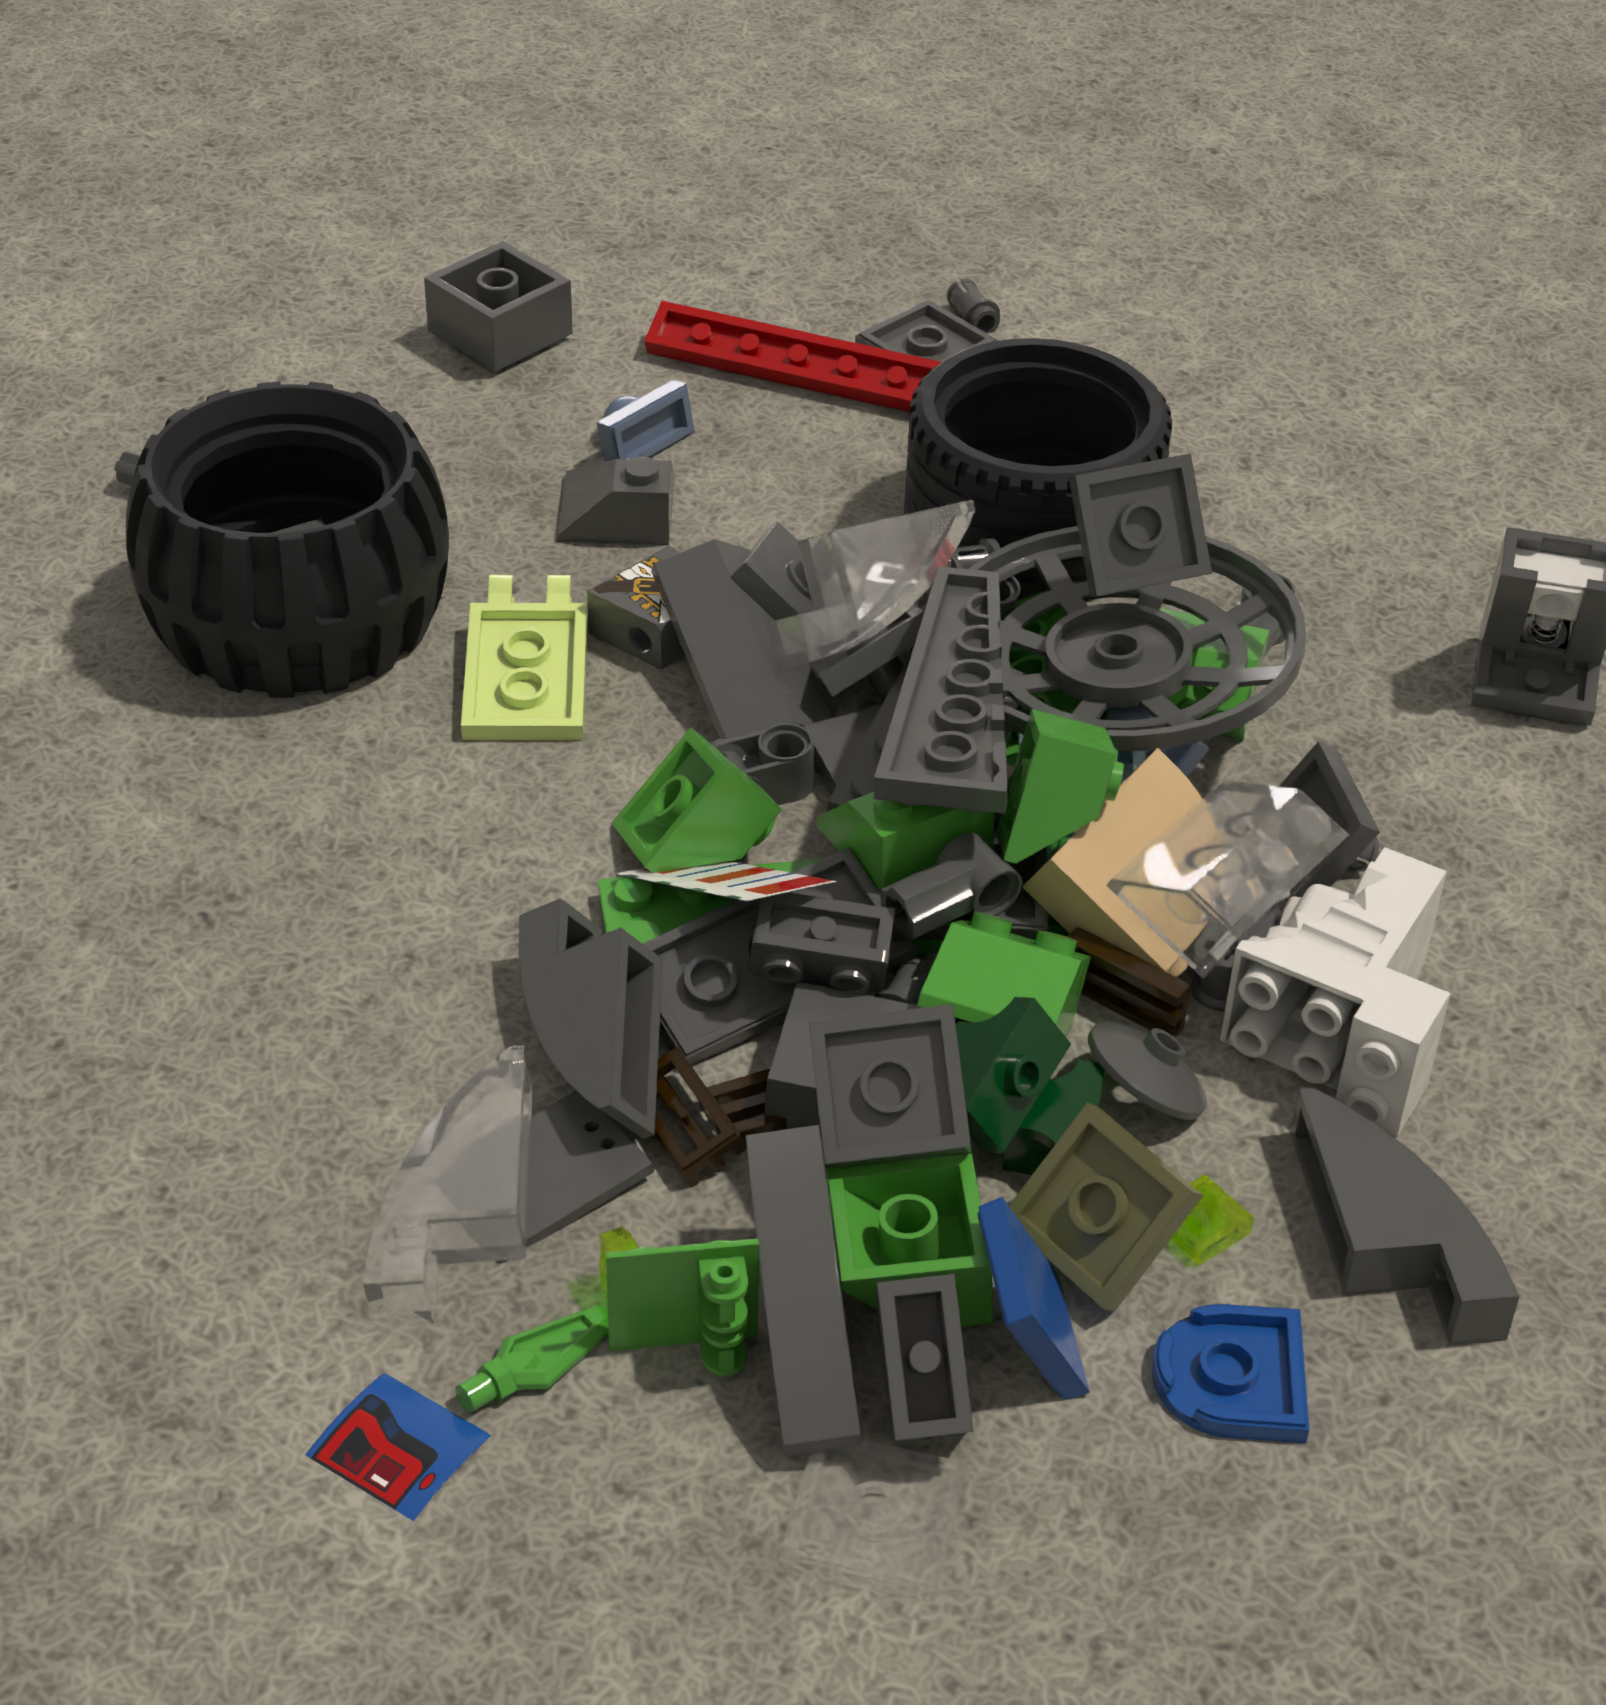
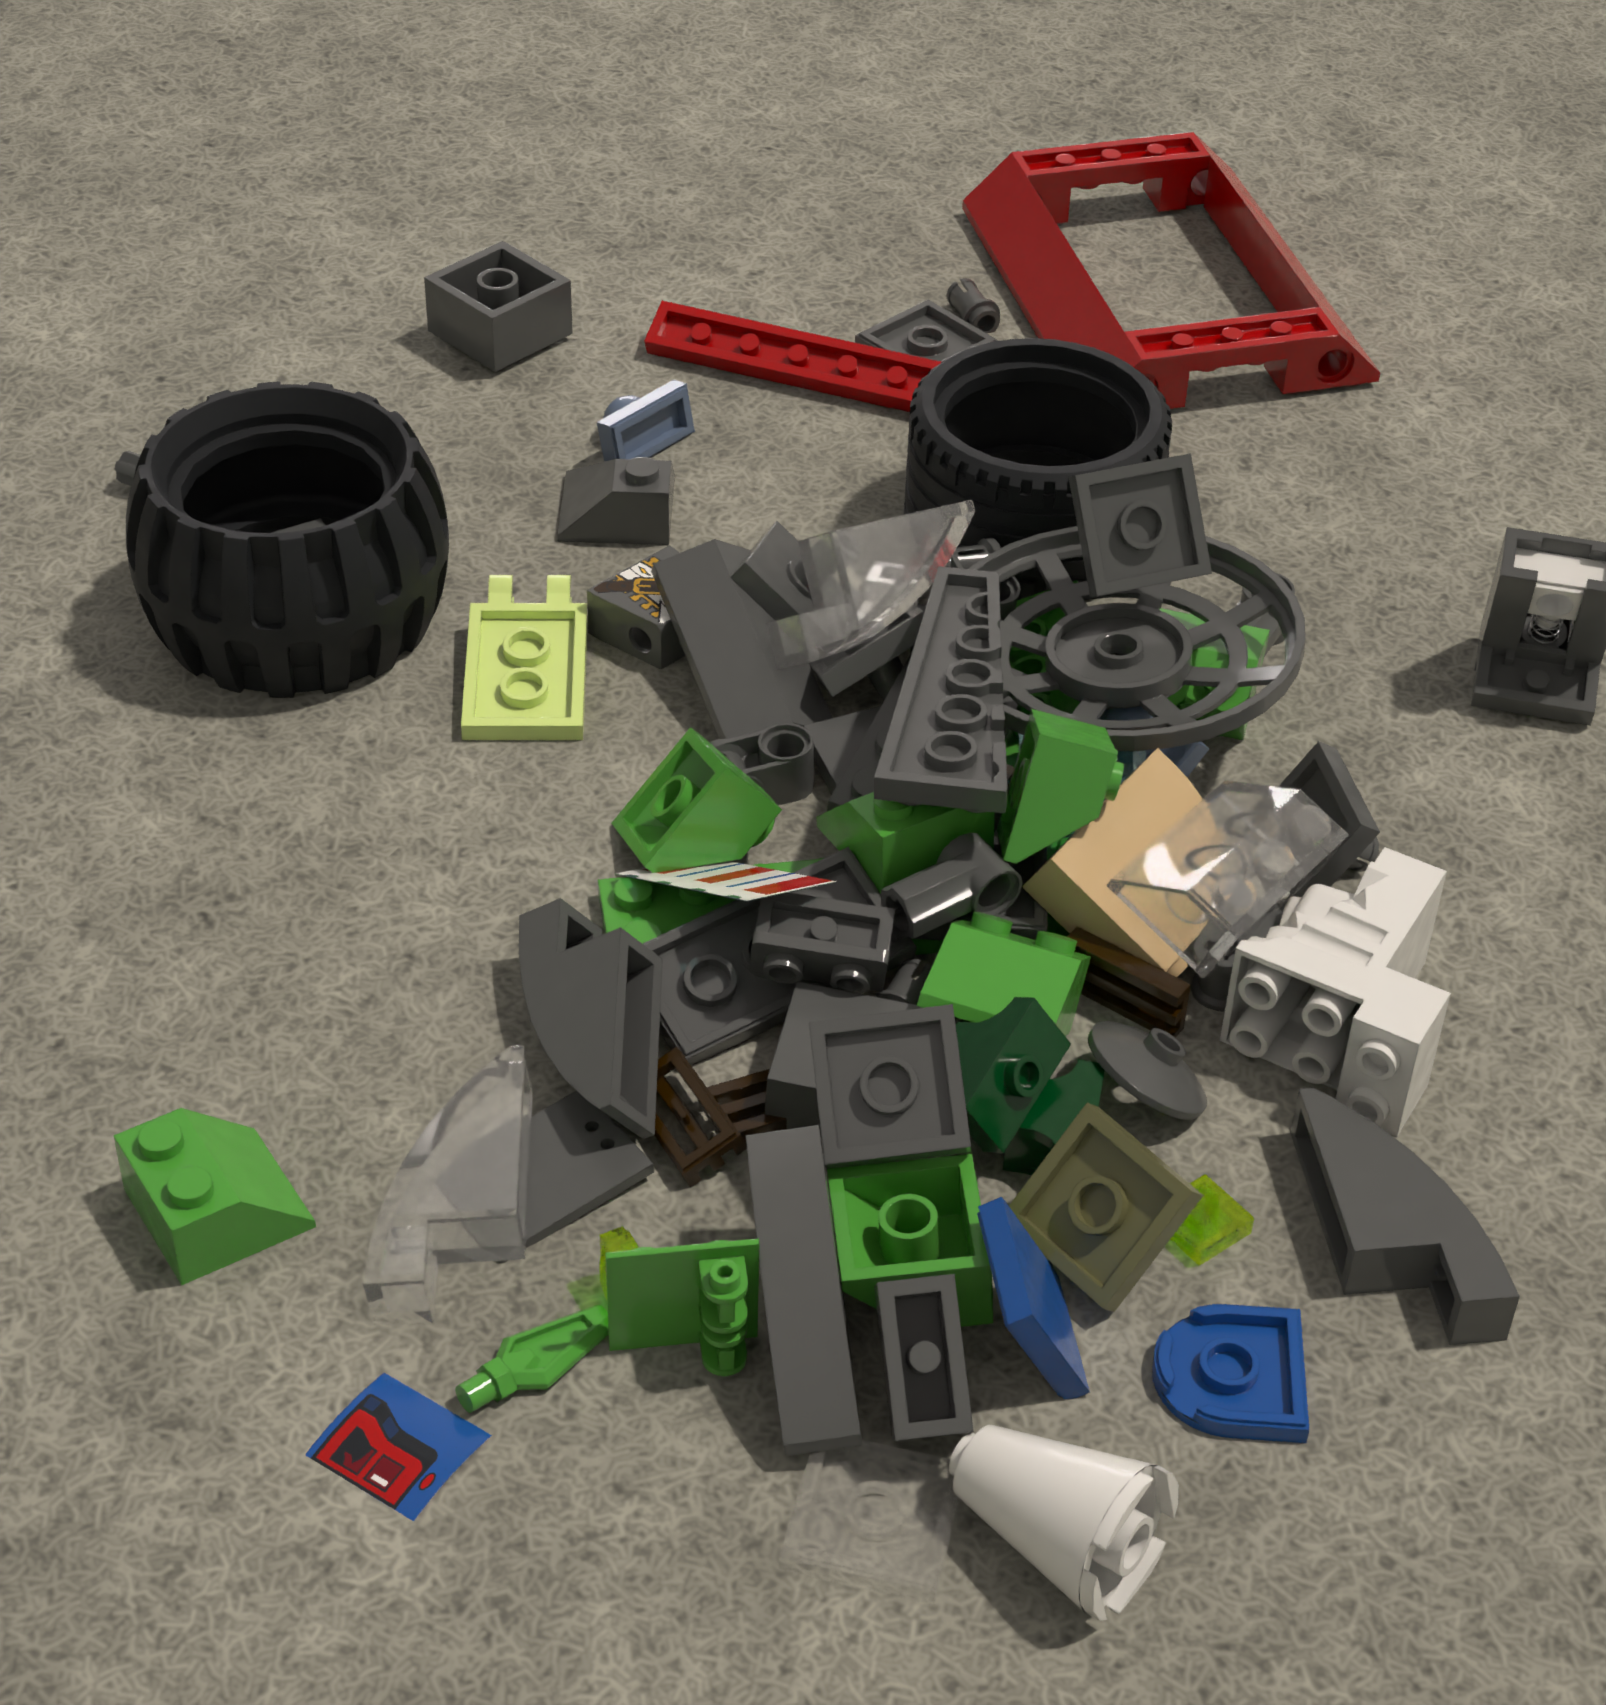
none -> bright green slope [113,1108,316,1285]
none -> white cone [949,1425,1179,1621]
none -> red slope [962,132,1380,409]

